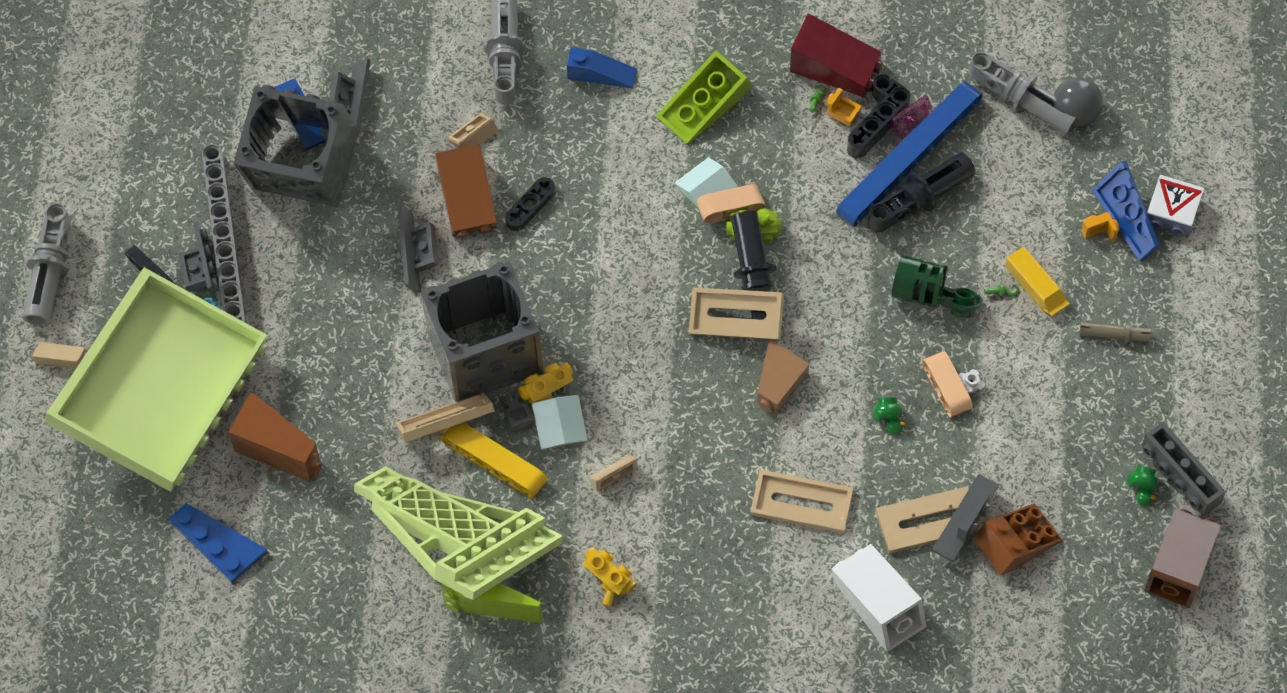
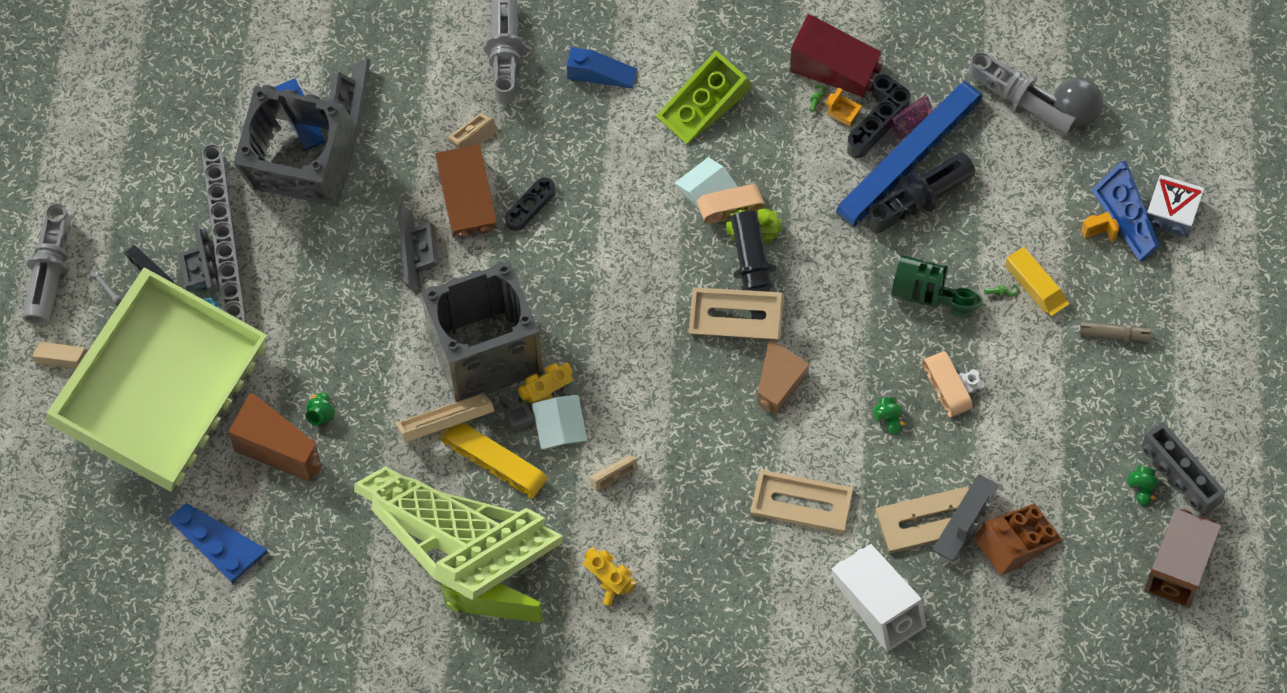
none -> light grey hinge [90,269,121,304]
none -> green animal [305,392,336,426]

